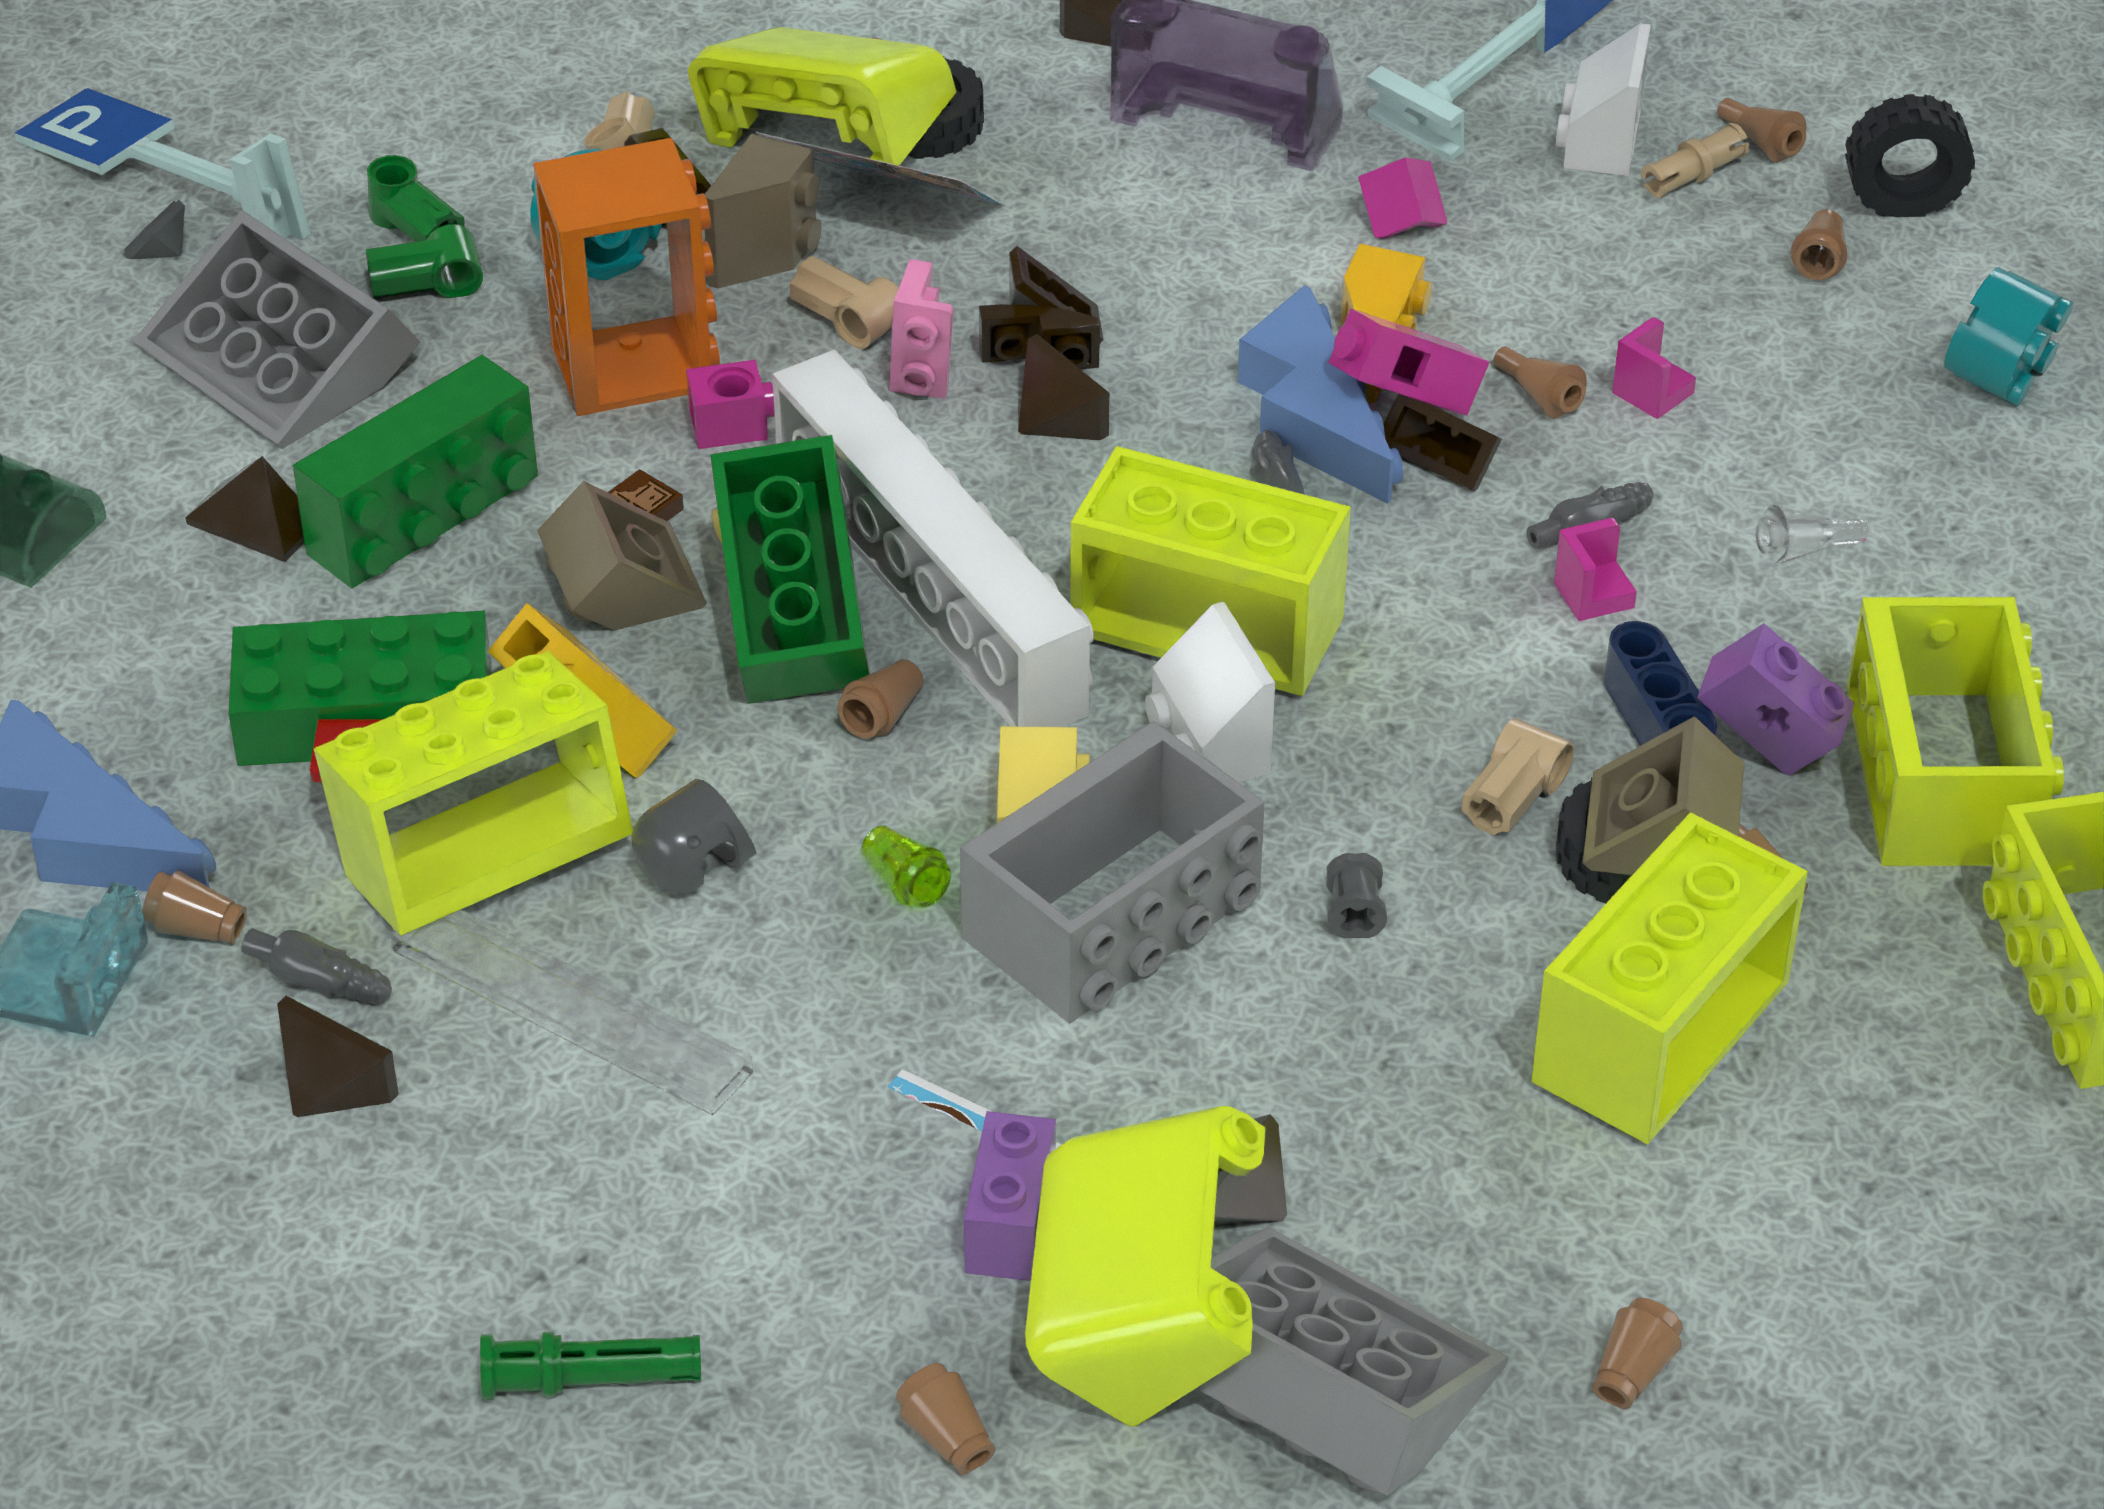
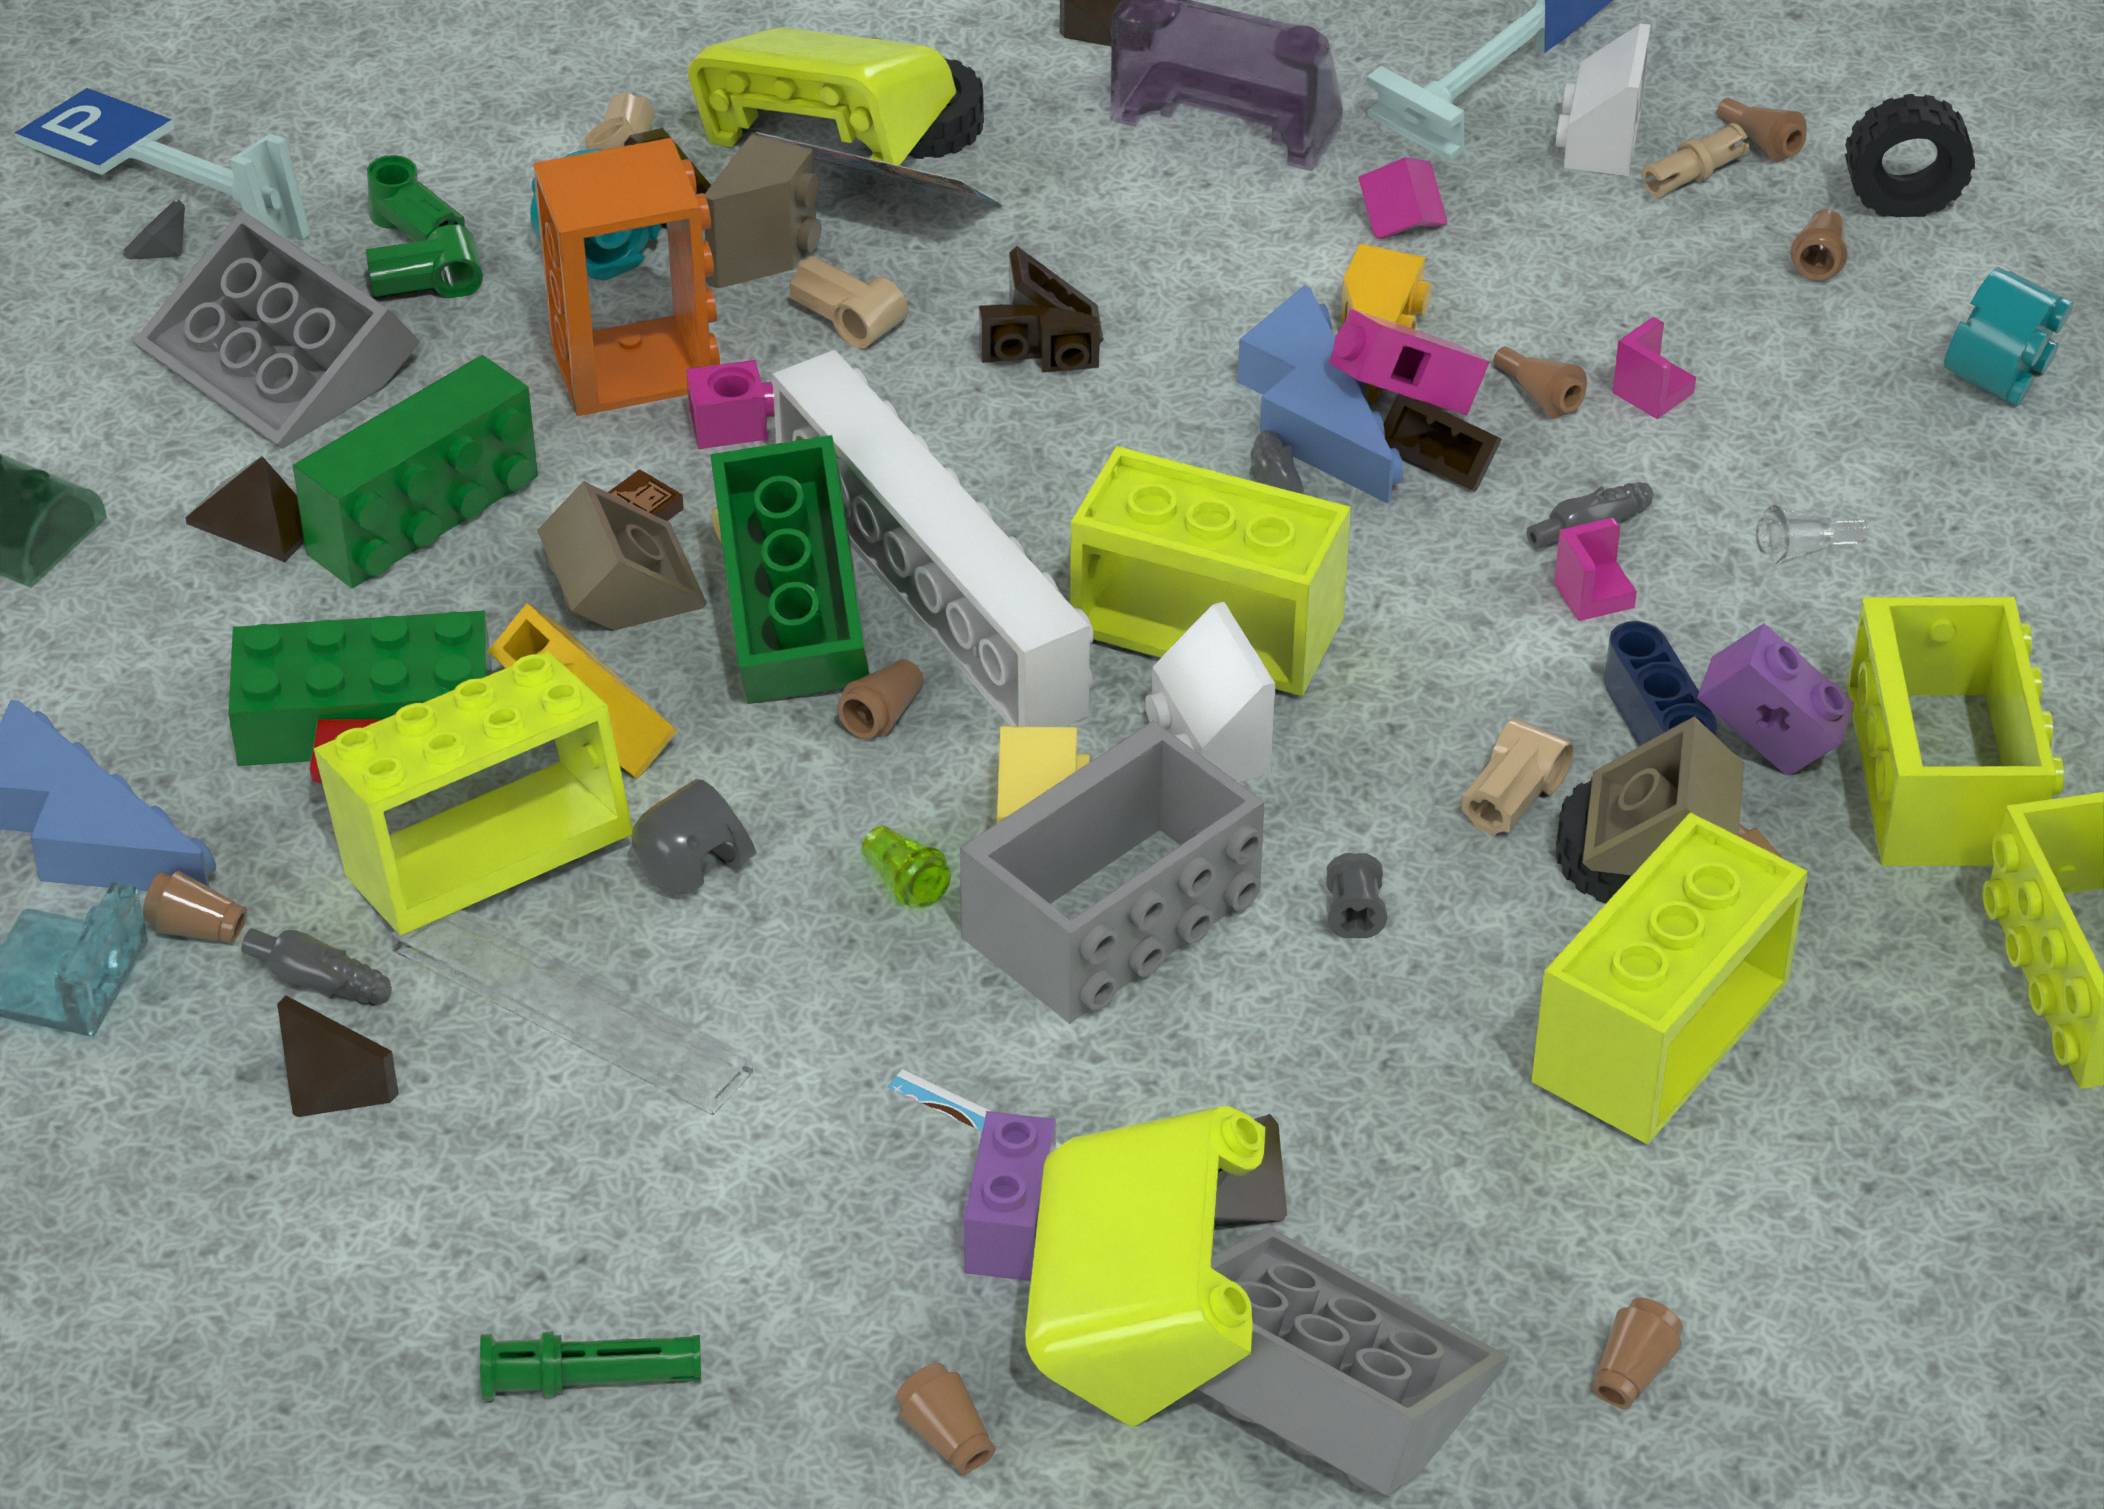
bright pink bracket [889,259,953,399] -> none
dark brown slope [1018,334,1110,441] -> none

